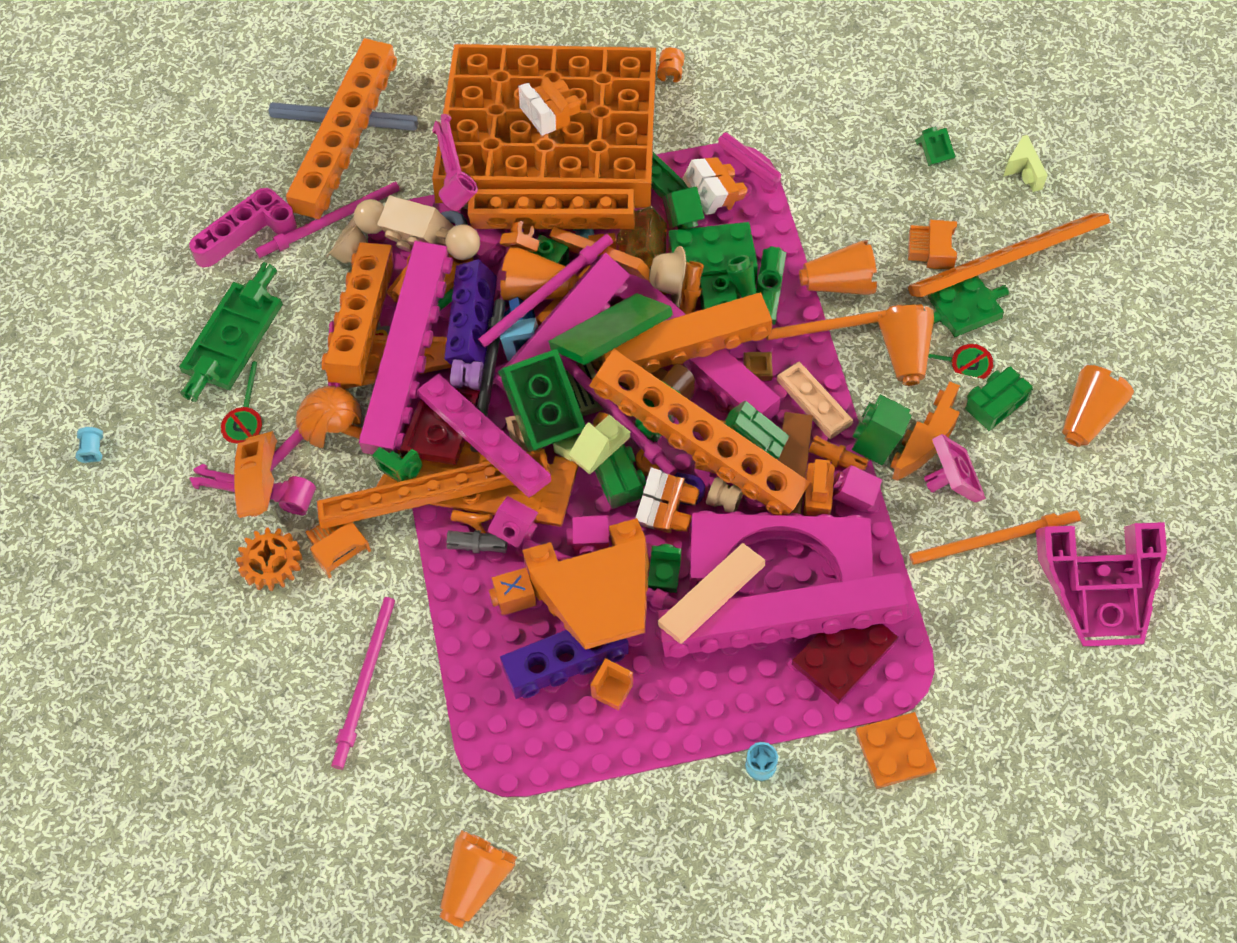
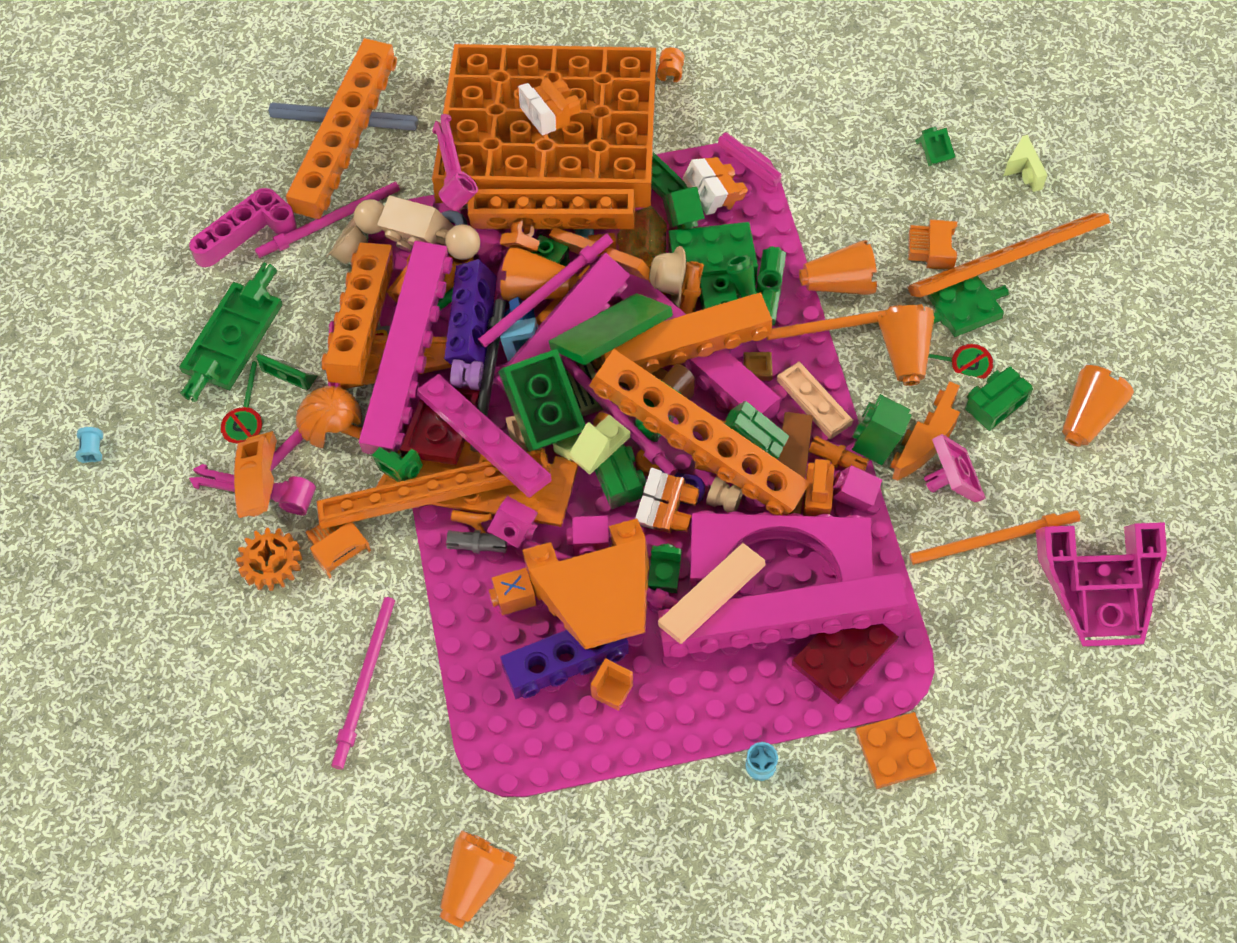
none -> green slope [256,354,318,391]

